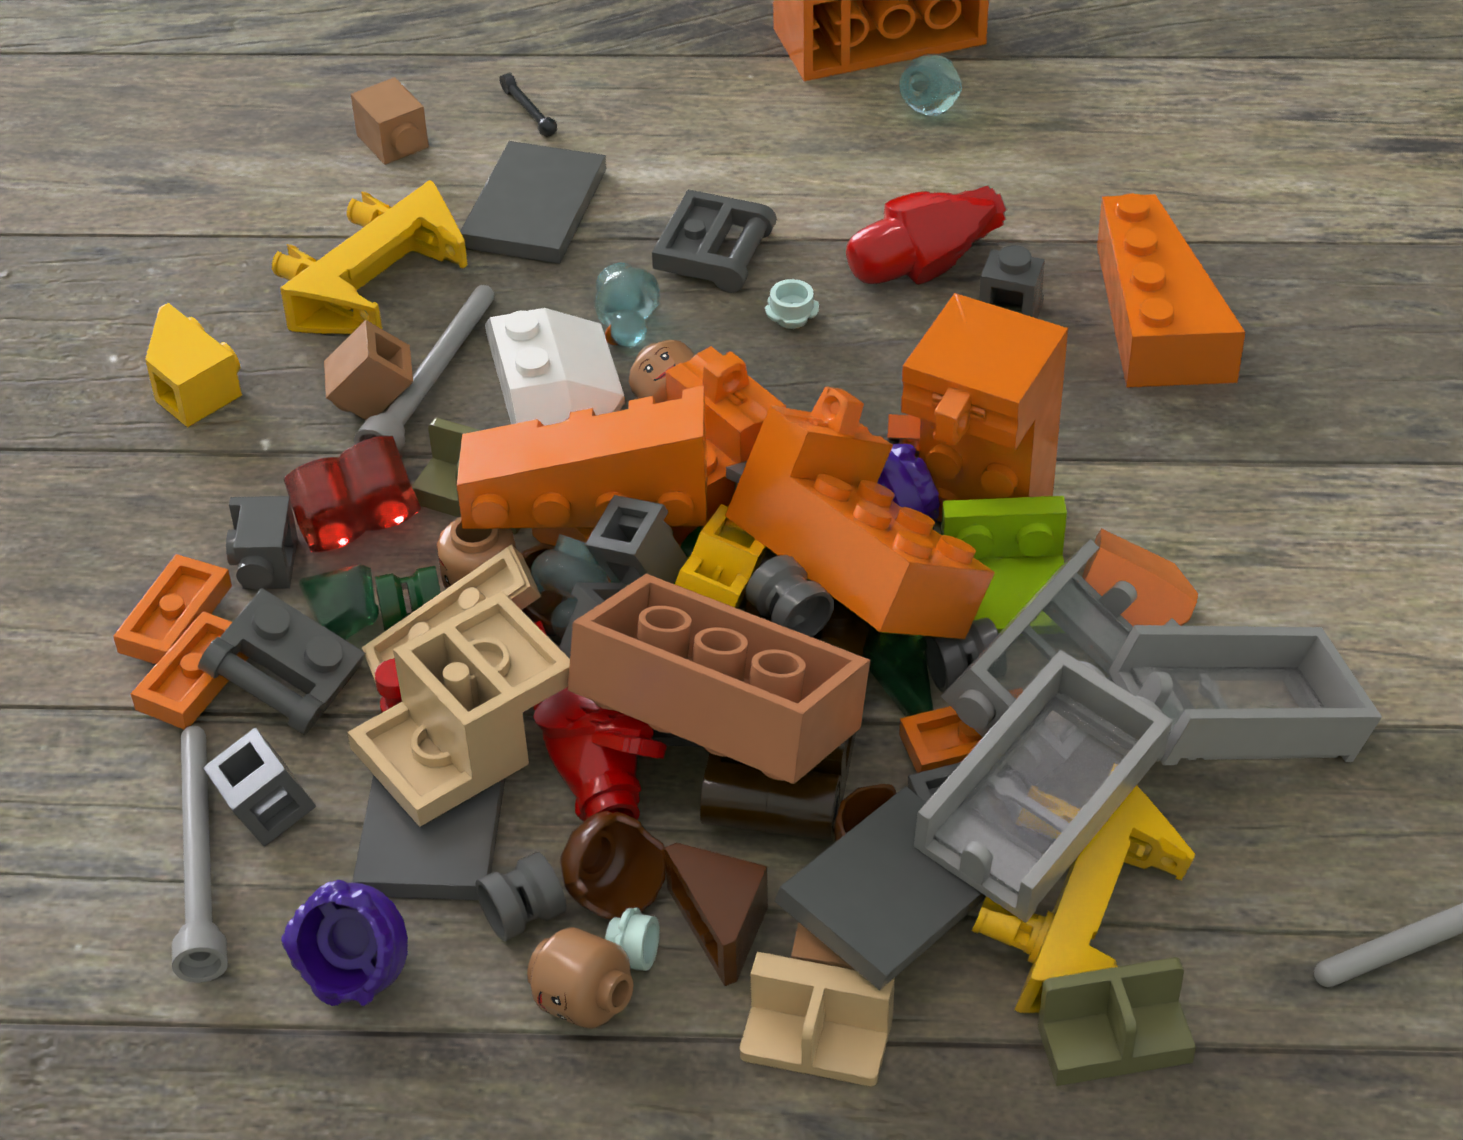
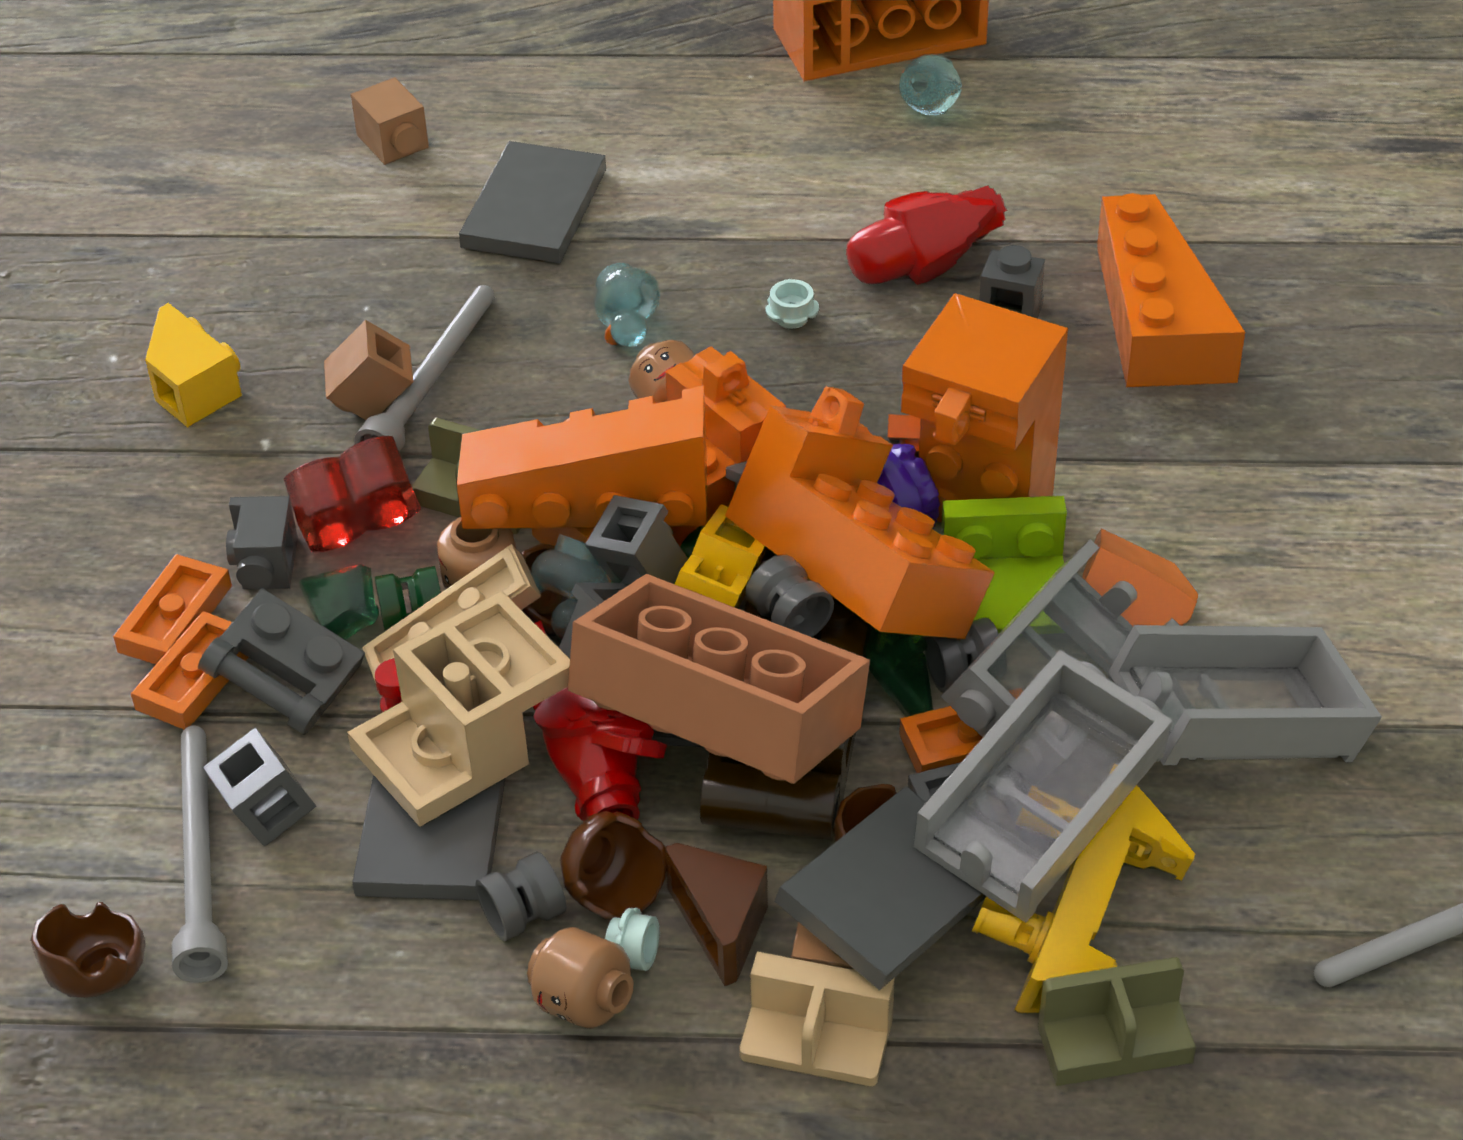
yellow hose [272,180,468,334] -> none
dark purple hair [281,880,408,1006] -> none
white wedge [485,308,625,426] -> none
black hinge [500,72,558,137] -> none
dark grey plate [652,189,777,293] -> none
none -> reddish brown hair [31,902,146,998]

